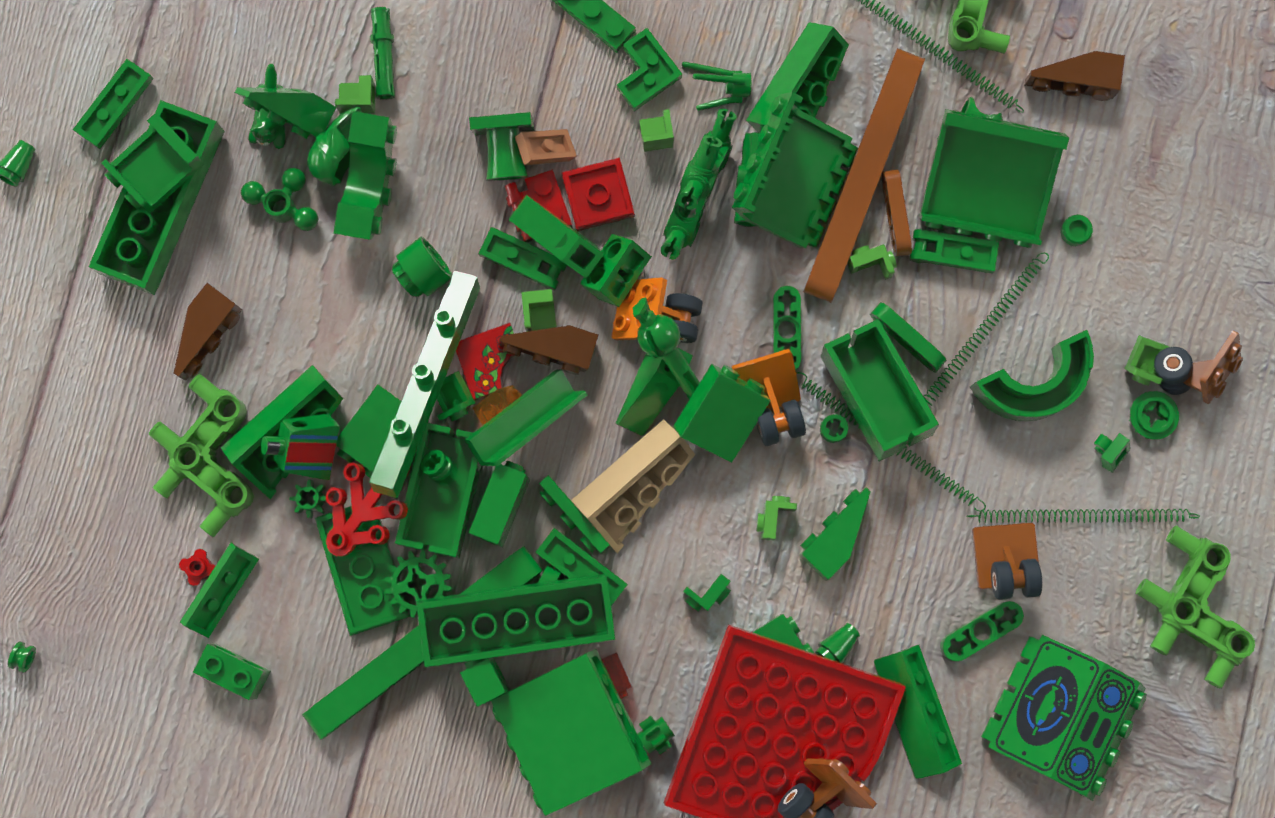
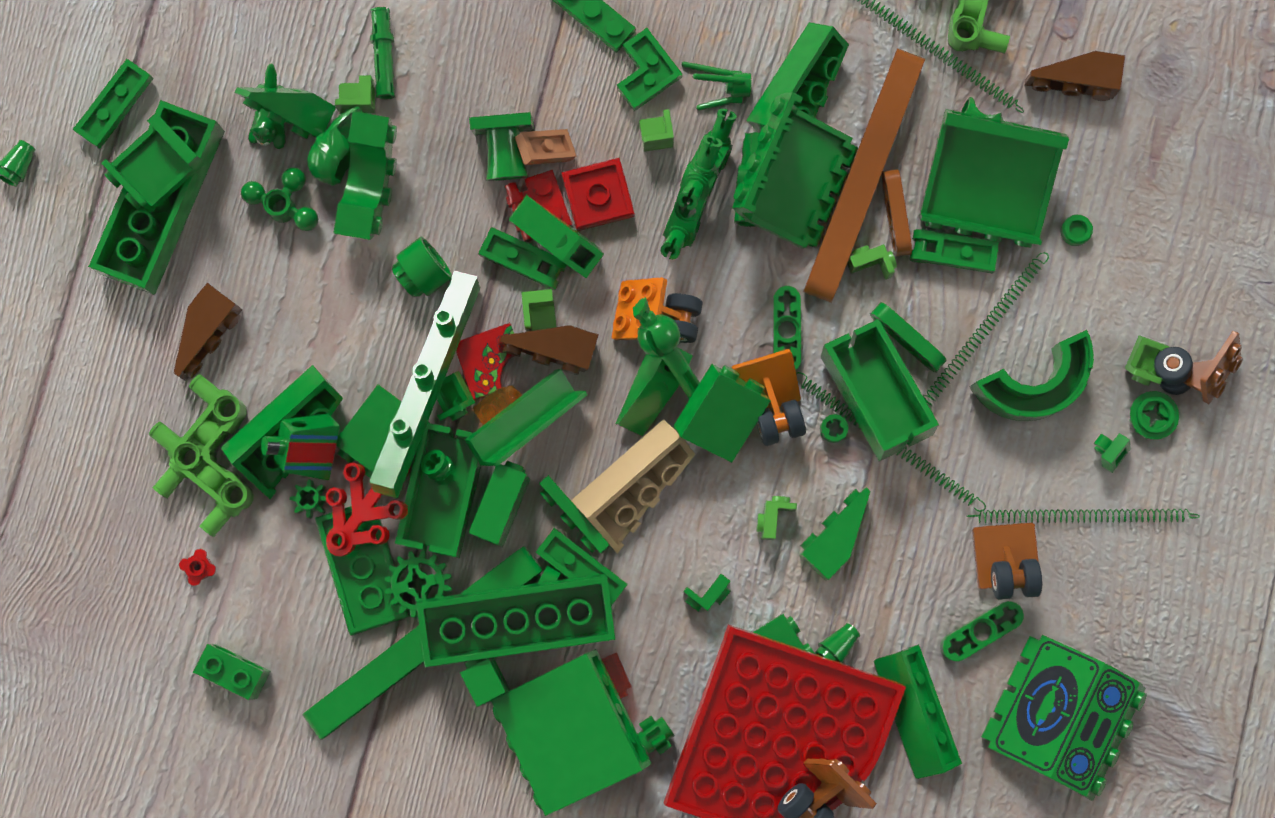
green bush [8,641,36,673] -> none
green plate [180,543,259,638] -> none
green brick [580,234,652,307] -> none
bright green pin [1135,526,1255,689] -> none

